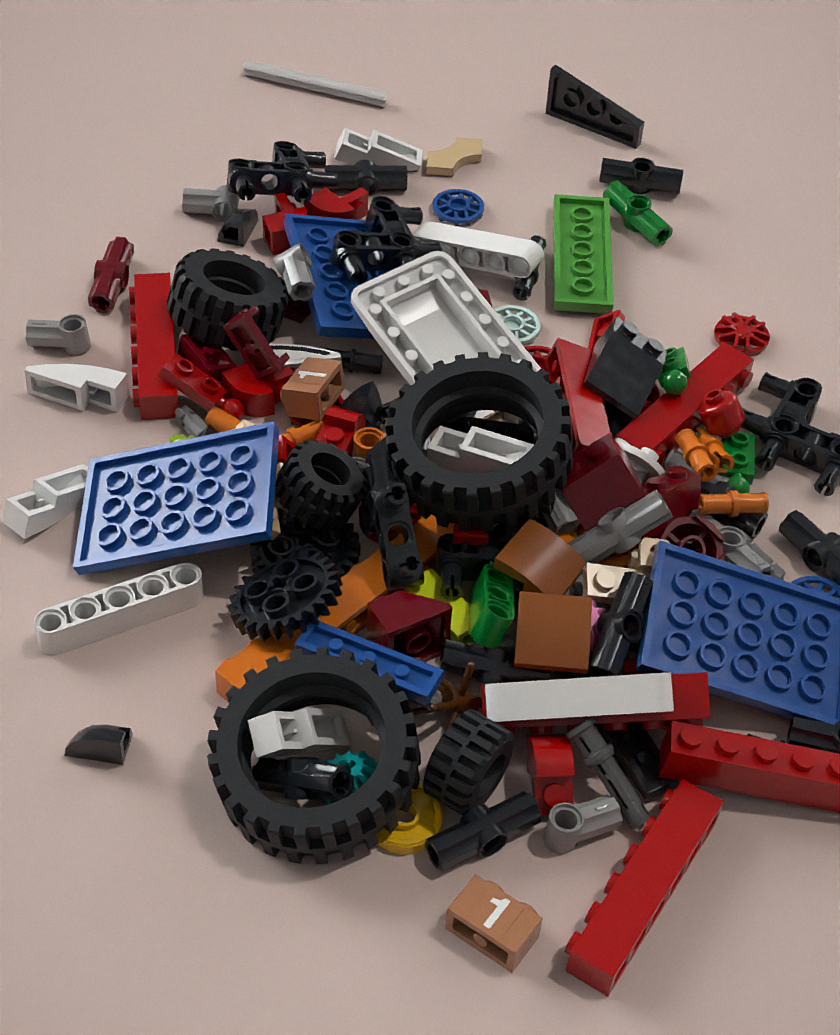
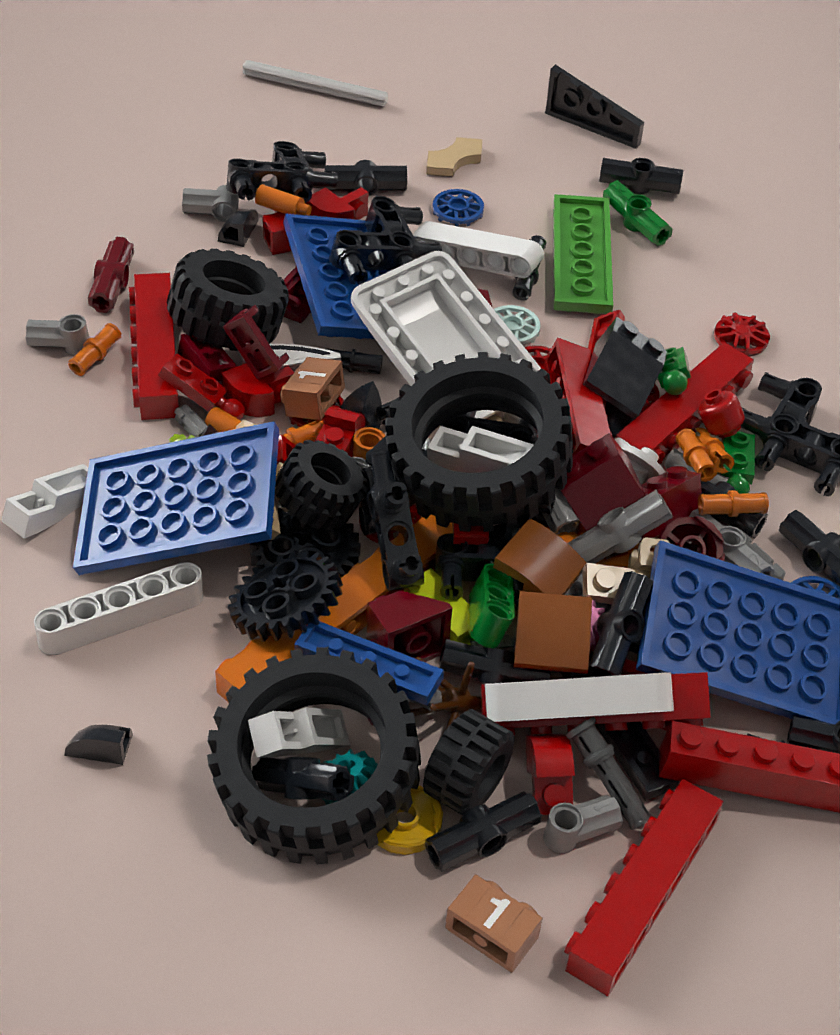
white slope [24,364,129,412] -> none
light grey piece [273,243,316,302] -> none
white slope [334,128,422,171] -> none
none -> orange pin [68,323,122,376]
none -> orange cylinder [255,184,312,216]

